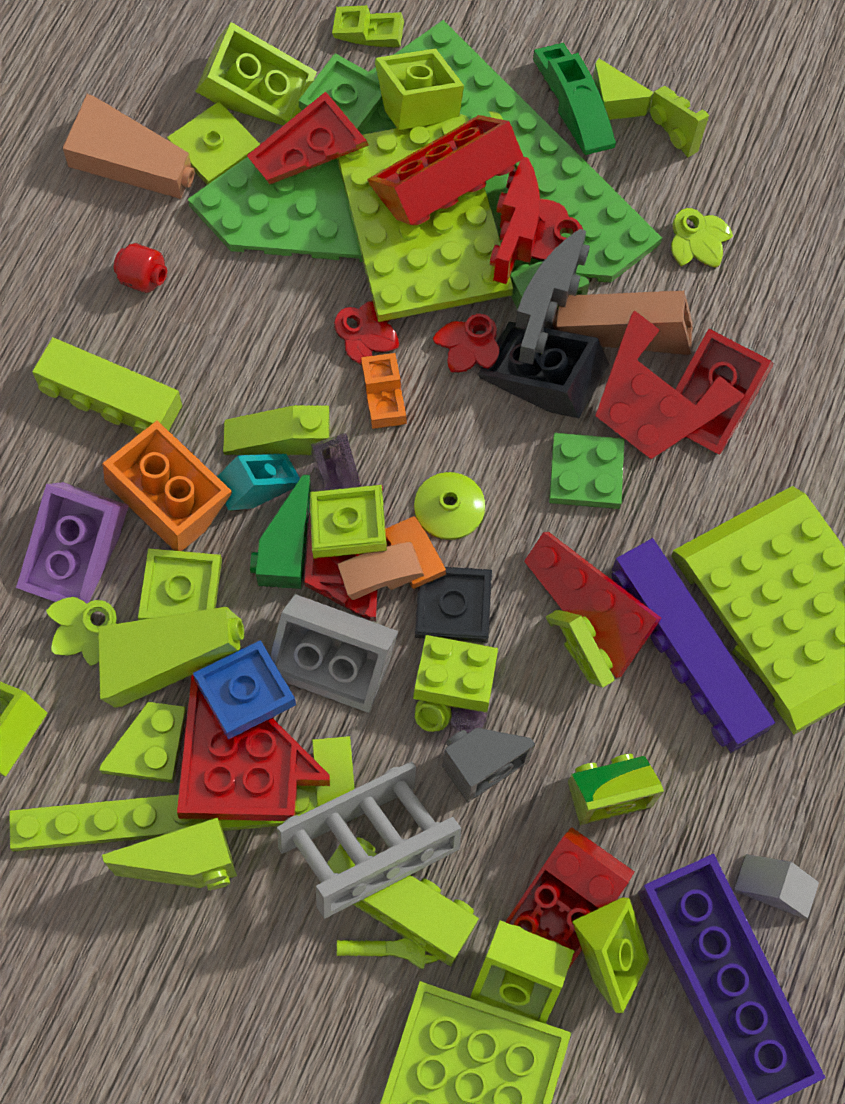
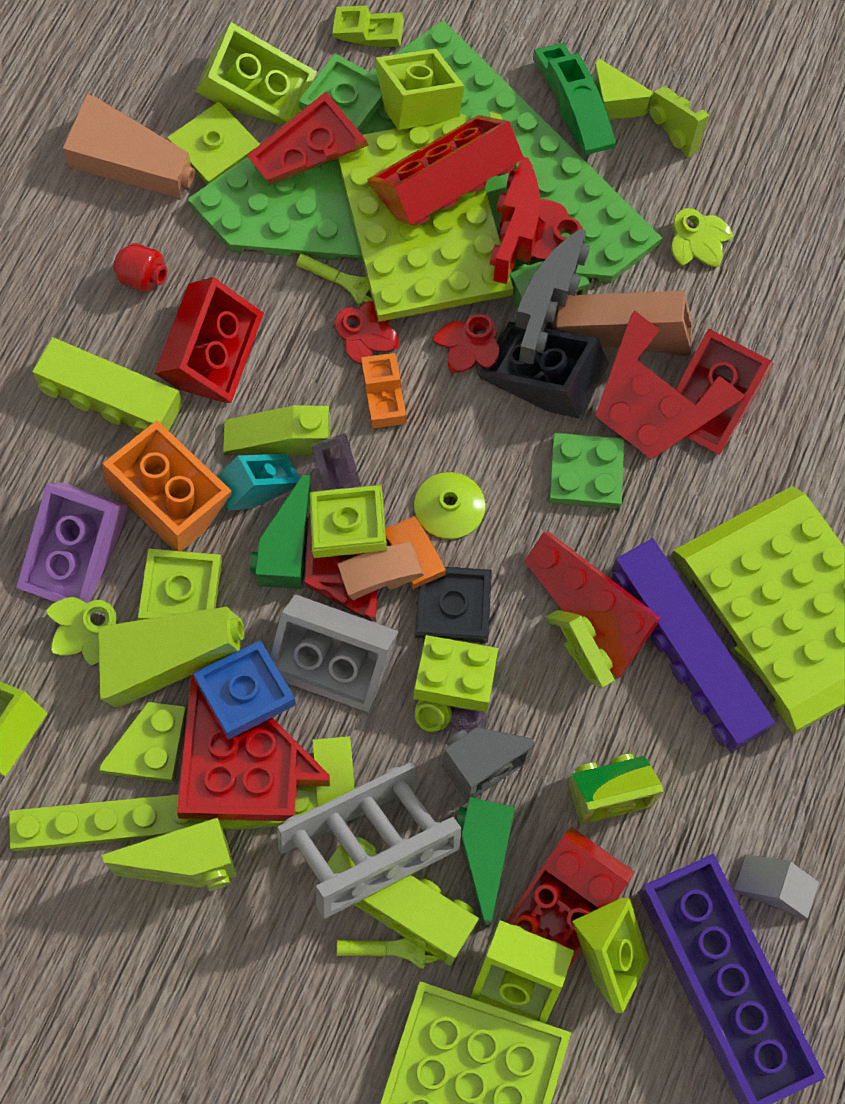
none -> red slope [154,277,264,403]
none -> lime piece [296,253,373,306]
none -> green slope [457,797,515,927]

